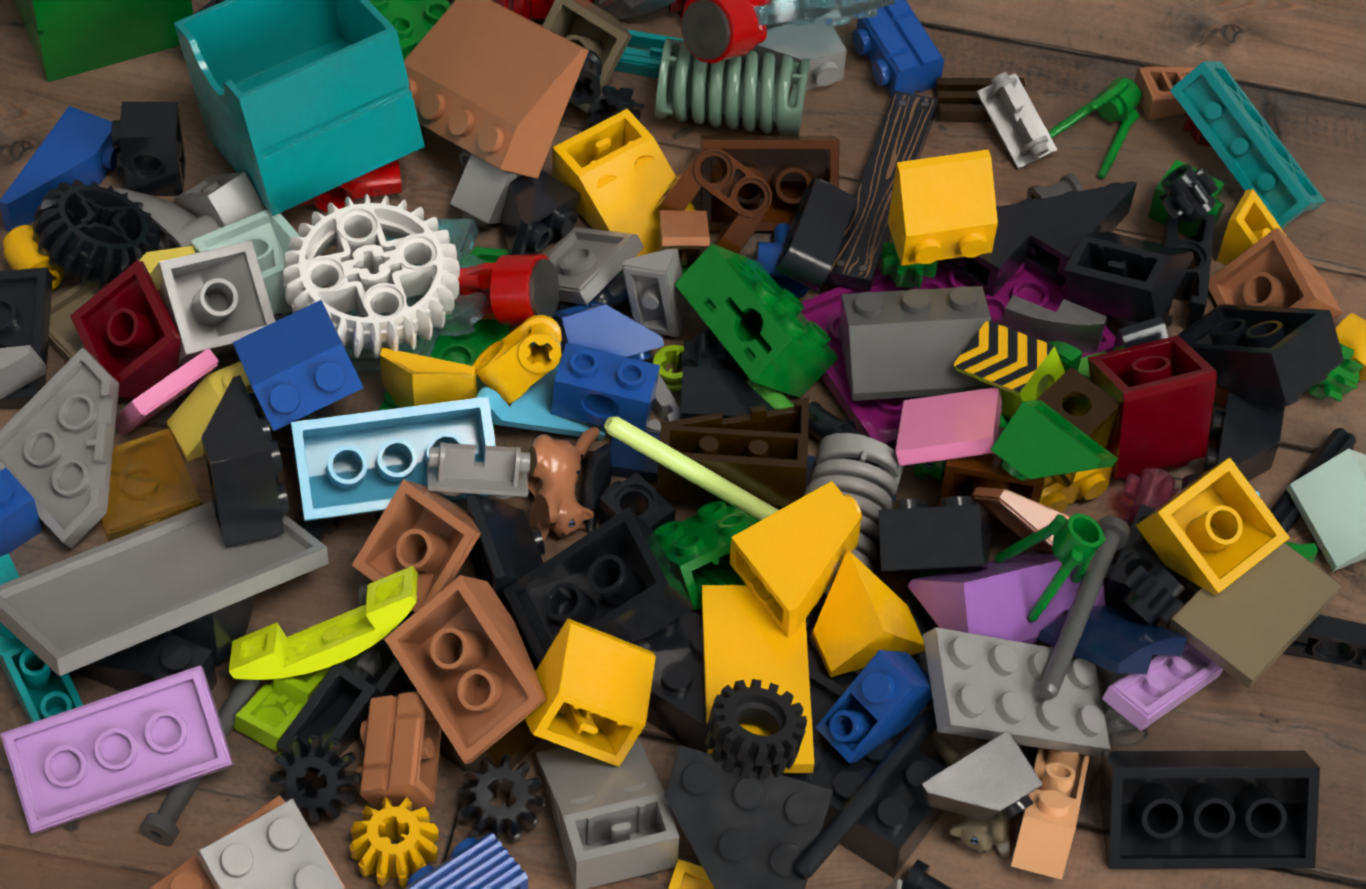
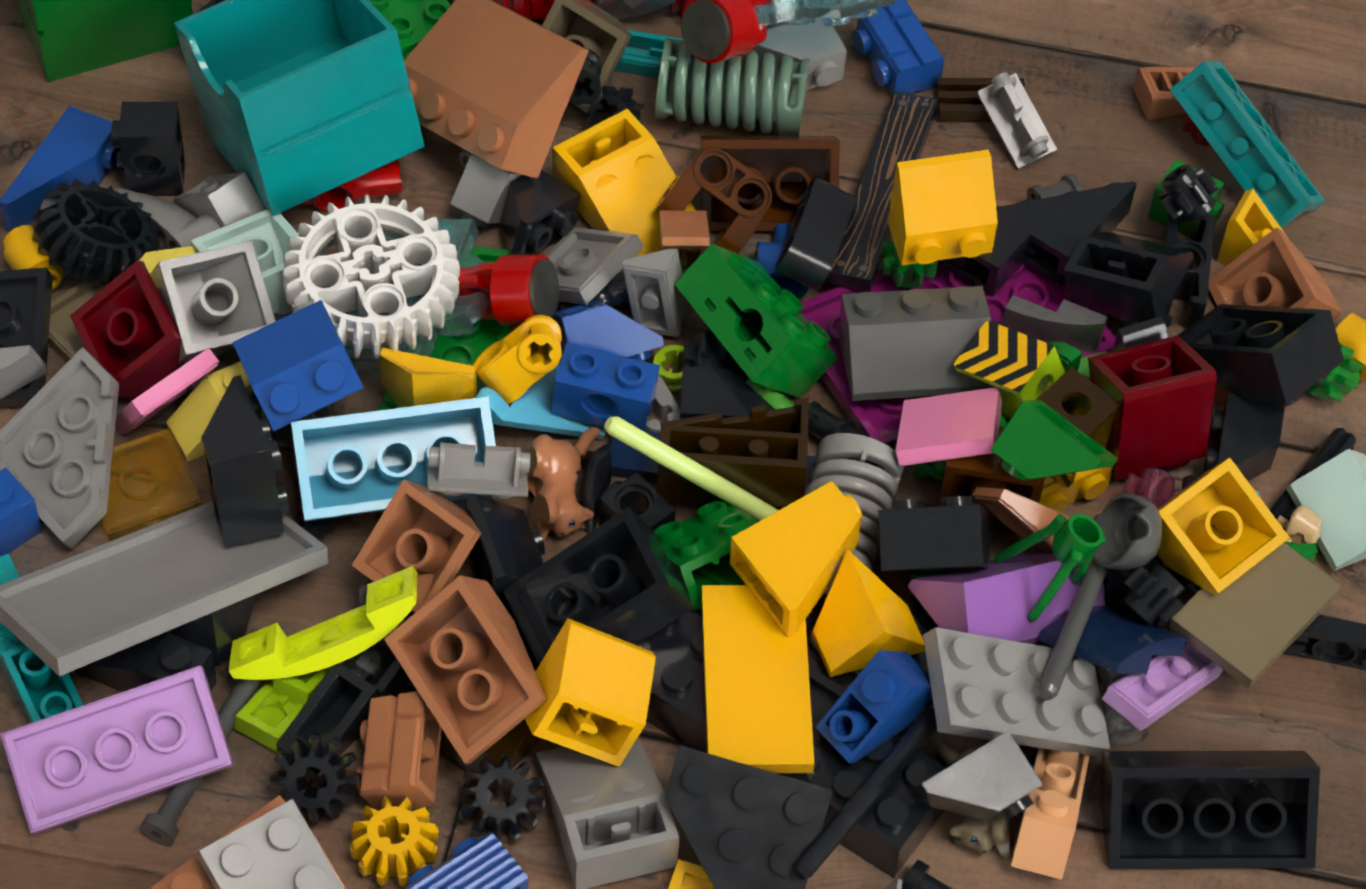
black tyre [705,679,807,780] -> none
green plant [1048,77,1142,179] -> none
none -> dark grey hair [1093,492,1162,570]
none -> tan piece [1277,505,1321,544]

